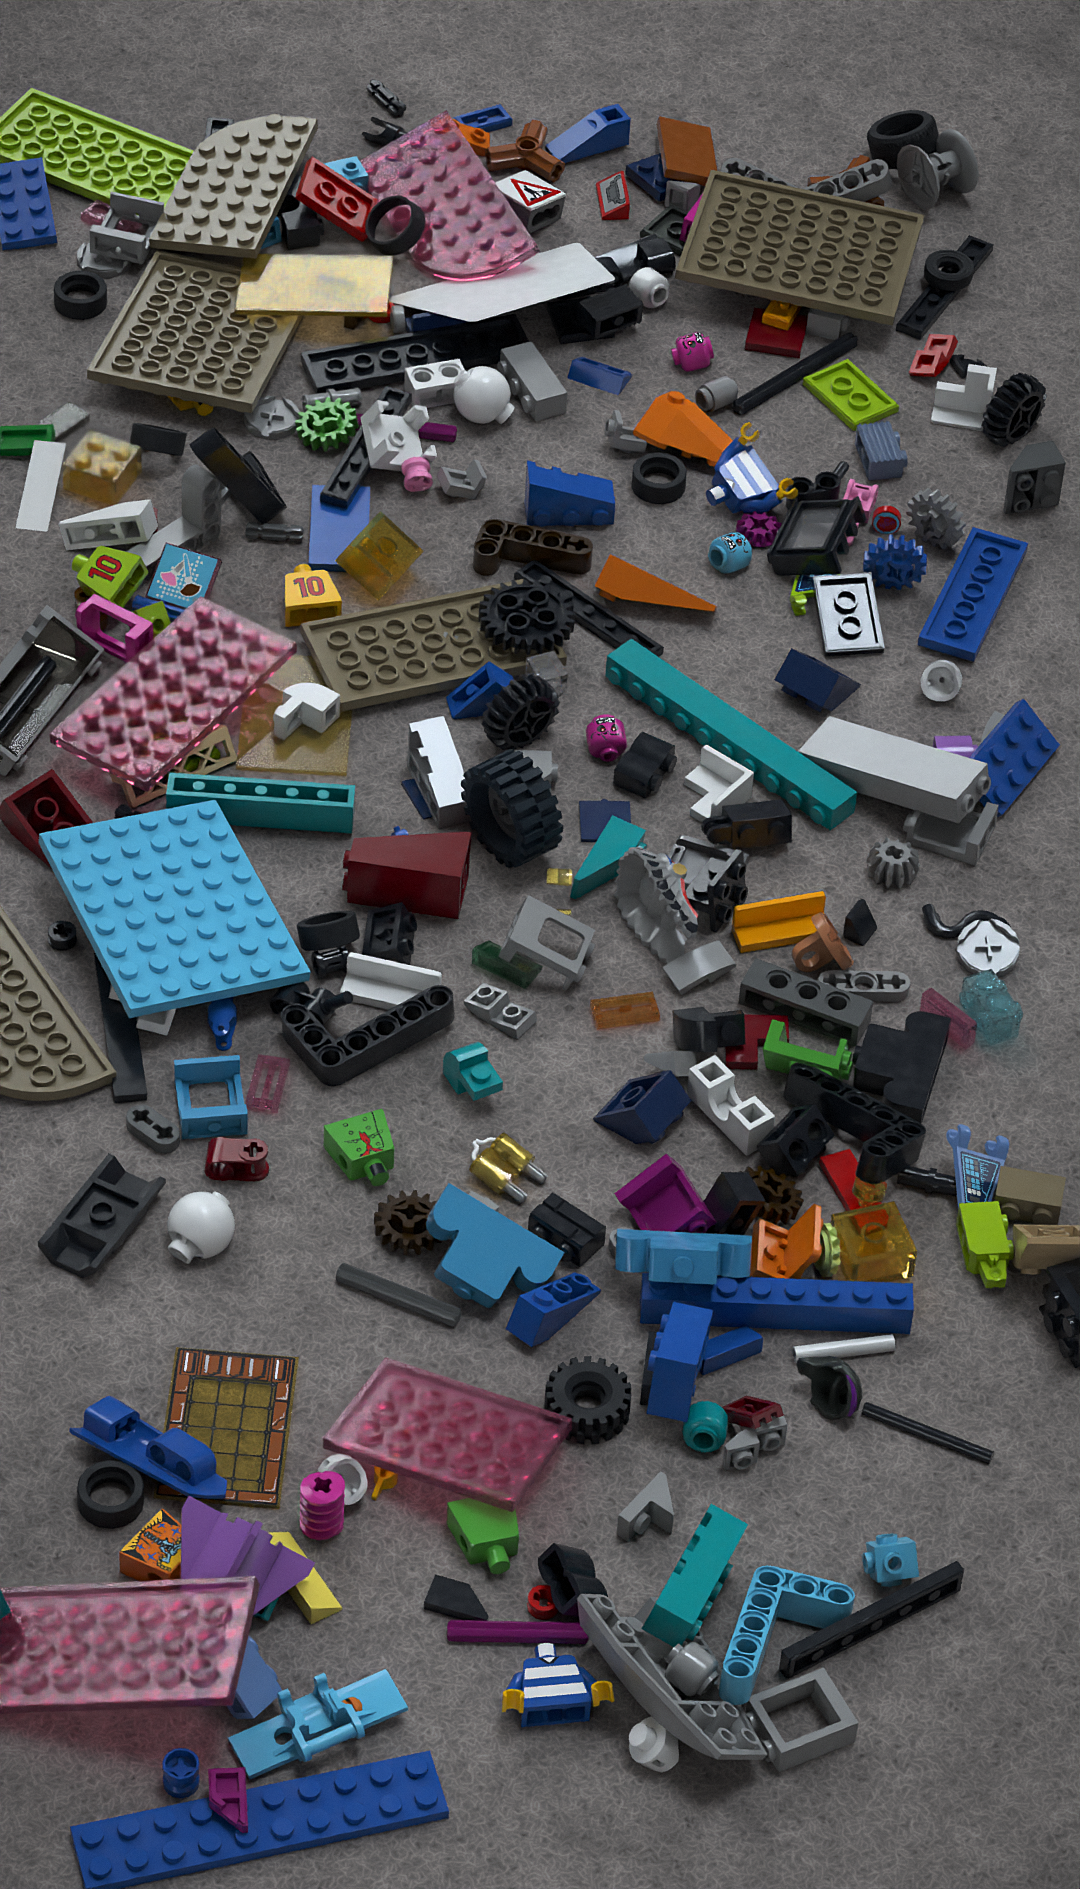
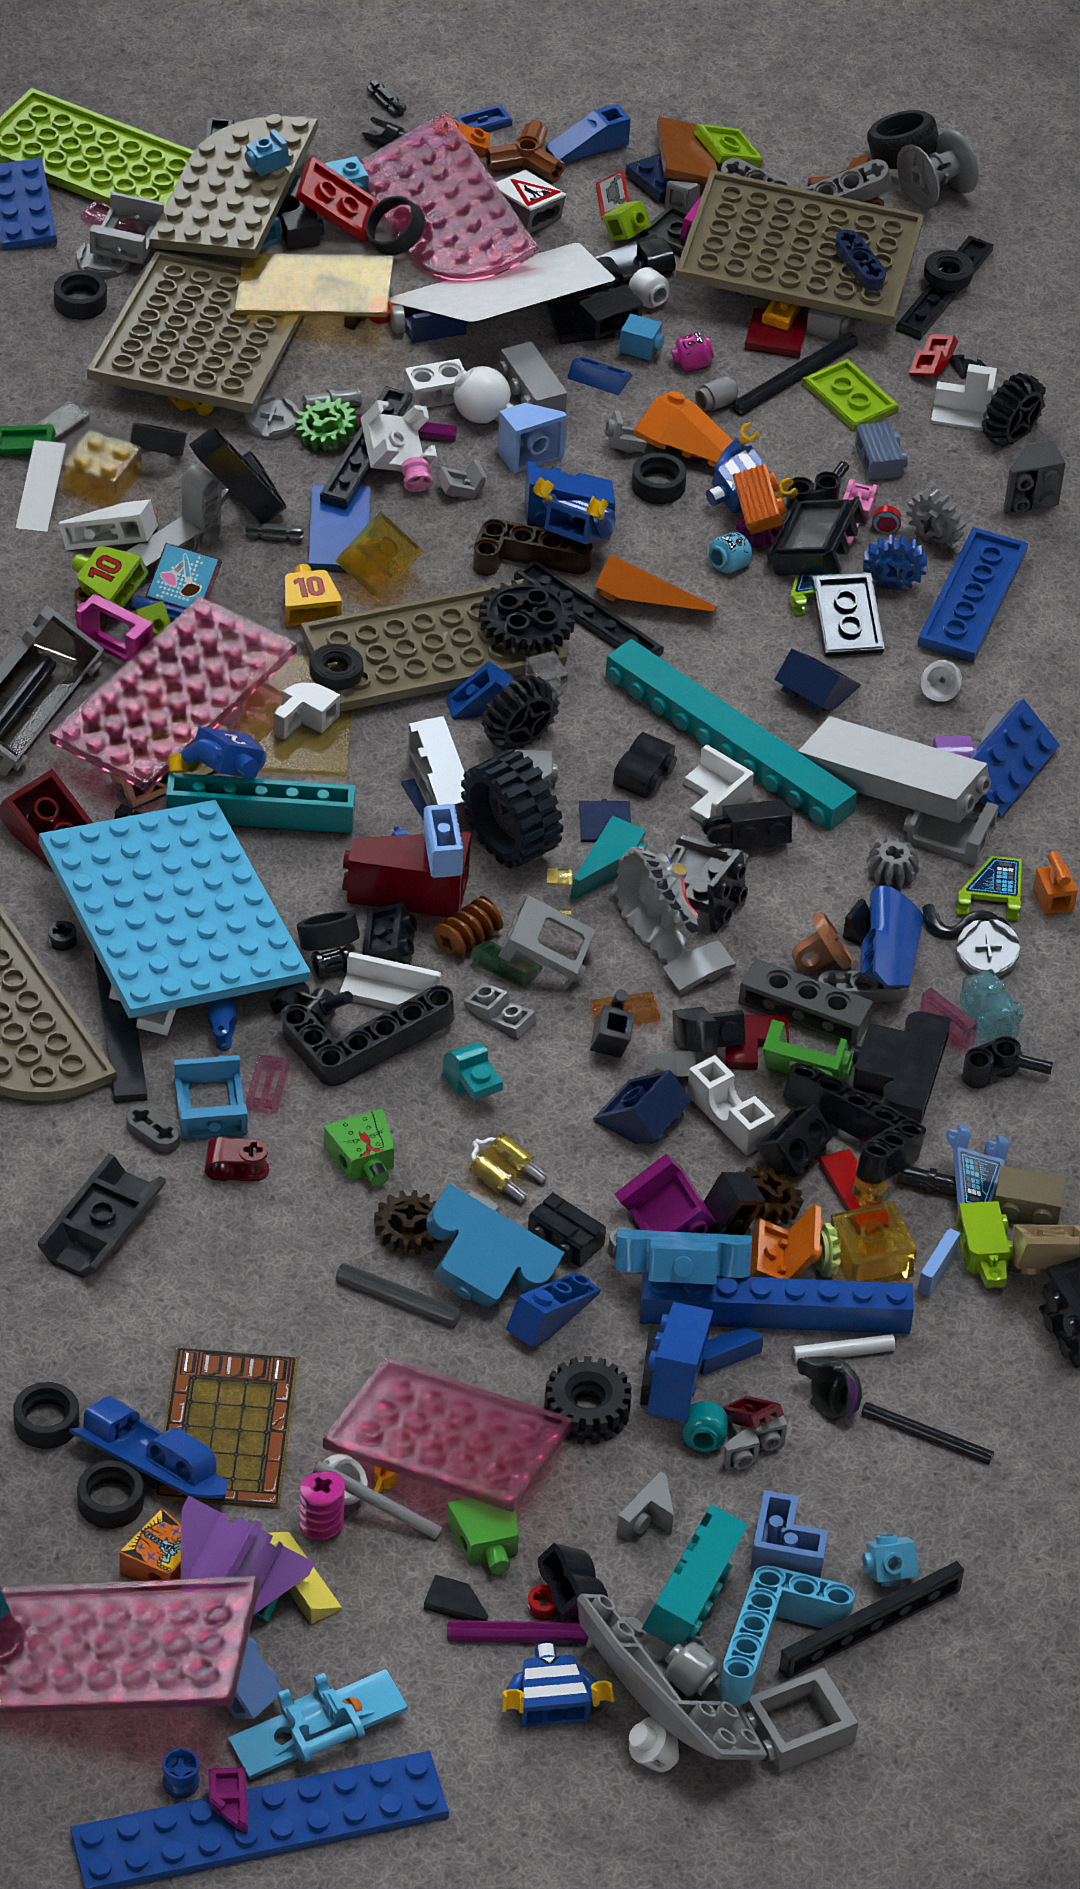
white brick [167,1192,235,1264] -> none
black plate [301,314,529,394] -> none
dark pink head [586,714,627,762] -> none
light orange panel [731,891,826,953] -> none
none -> black tyre [13,1382,80,1449]
none -> blue torso [168,726,266,779]
none -> dark azure brick [245,129,290,176]
none -> black tyre [310,643,364,691]
none -> light grey bar [312,1460,442,1540]
none -> light blue brick [423,804,464,878]
none -> dark orange piece [433,896,504,956]
none -> light blue slope [497,403,567,474]
none -> blue torso [533,477,616,544]
none -> black brick [590,989,635,1058]
none -> lime brick [602,200,651,241]
none -> dark azure brick [619,314,665,361]
none -> lime tile [693,124,764,168]
none -> orange brick [733,464,787,535]
none -> medium blue brick [750,1490,829,1578]
none -> dark blue beam [834,230,886,290]
none -> blue panel [860,886,924,988]
none -> light blue tile [918,1229,960,1298]
none -> flag [956,856,1022,921]
none -> black beam [962,1036,1053,1089]
none -> orange brick [1033,851,1078,915]

